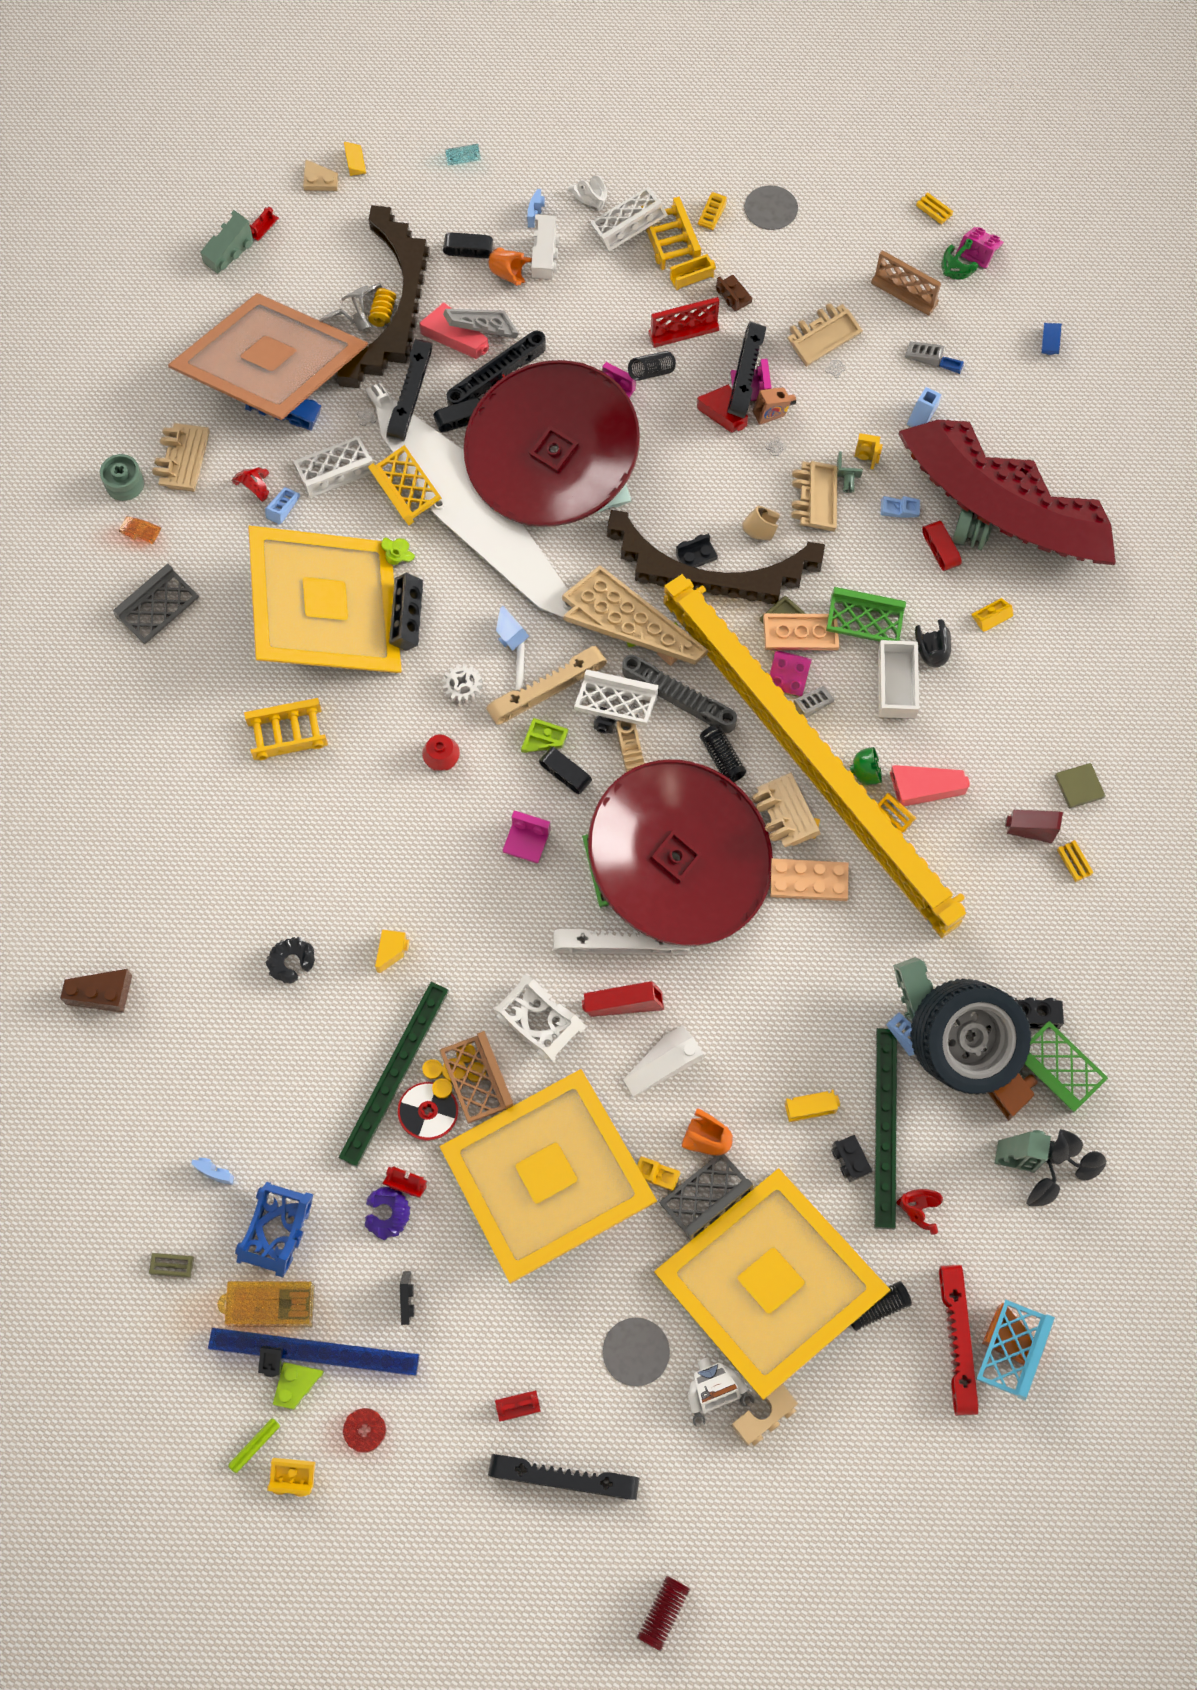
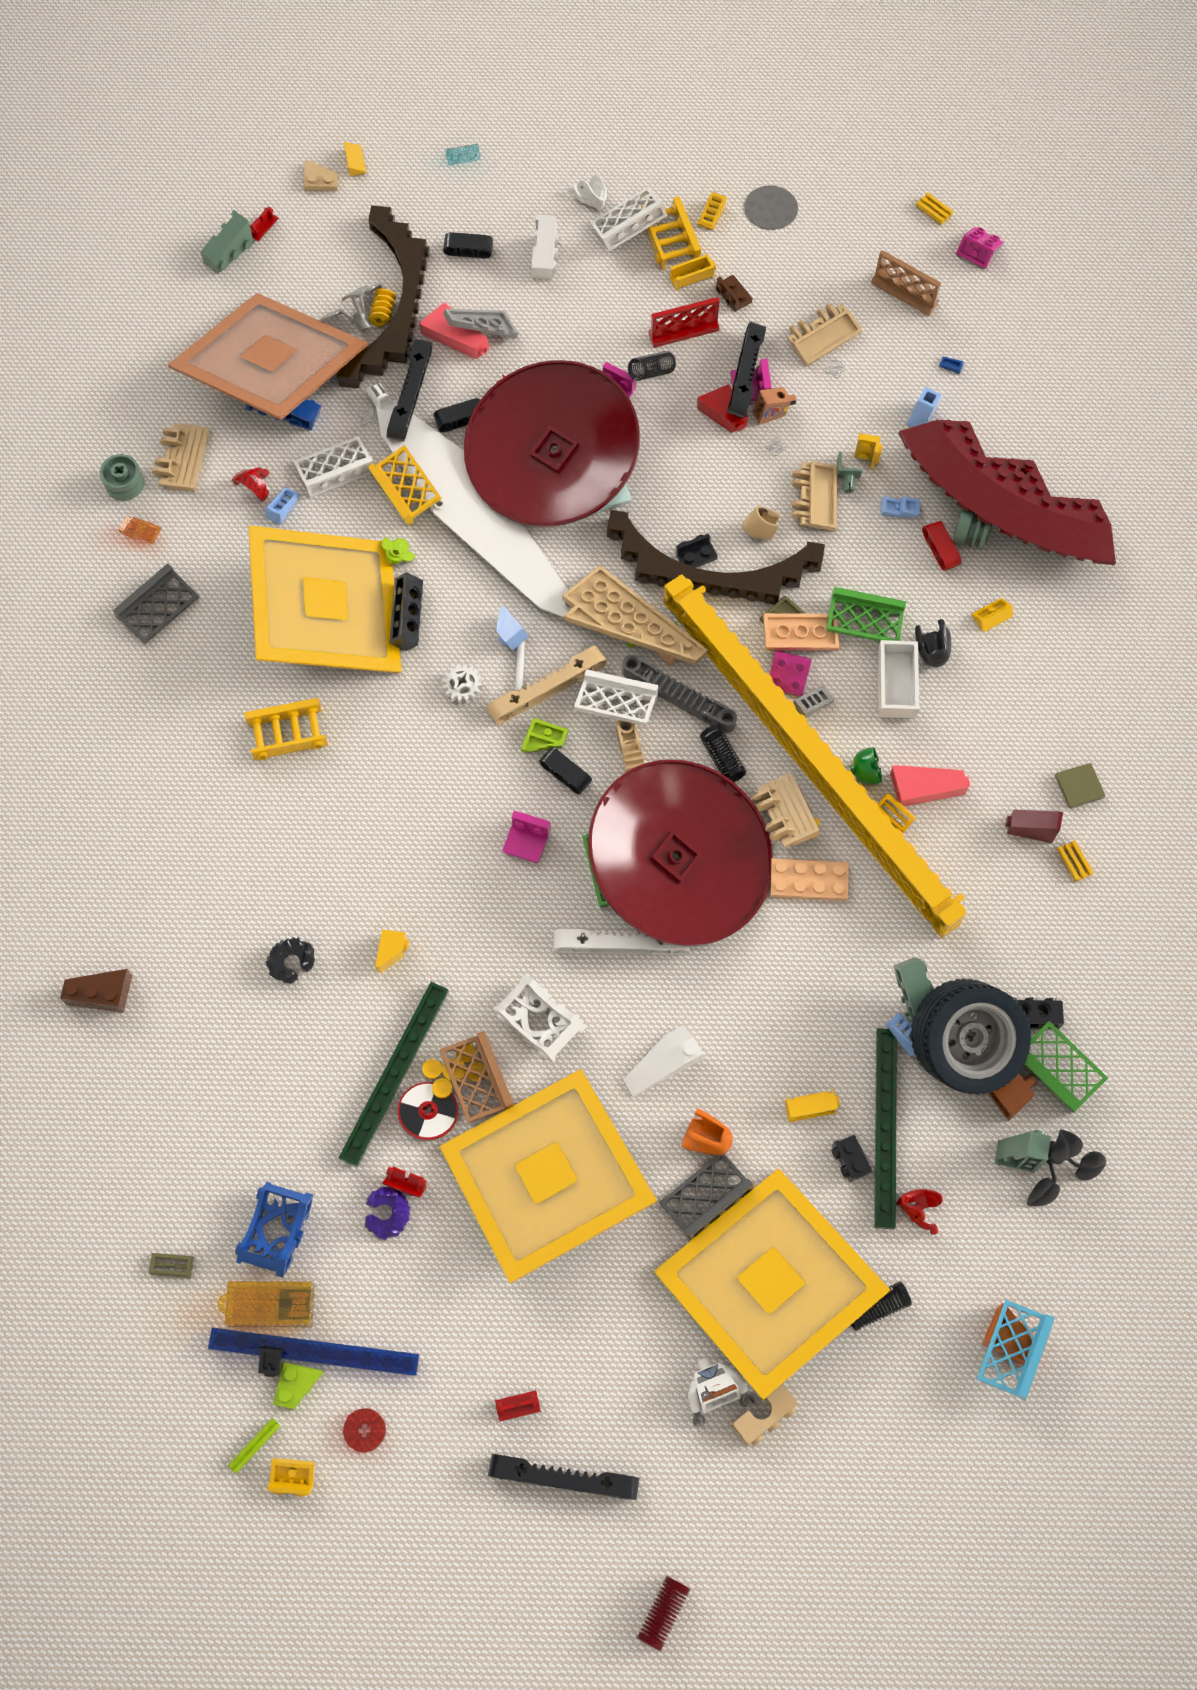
light blue slope [191,1158,234,1185] -> none
black wing [400,1271,415,1325] -> none
red cone [422,734,460,771] -> none
black gear [446,330,546,406] -> none
orange hair [488,247,532,286] -> none
light blue slope [527,189,545,228] -> none
red slope [582,981,664,1017] -> none
black bracket [594,706,618,734] -> none
flat silver sticker [603,1318,670,1386] -> none
yellow slope [637,1156,681,1191] -> none
light grey slope [905,341,945,367] -> none
red gear [939,1265,978,1416] -> none
green helmet [941,239,979,280] -> none
blue slope [1041,323,1062,355] -> none

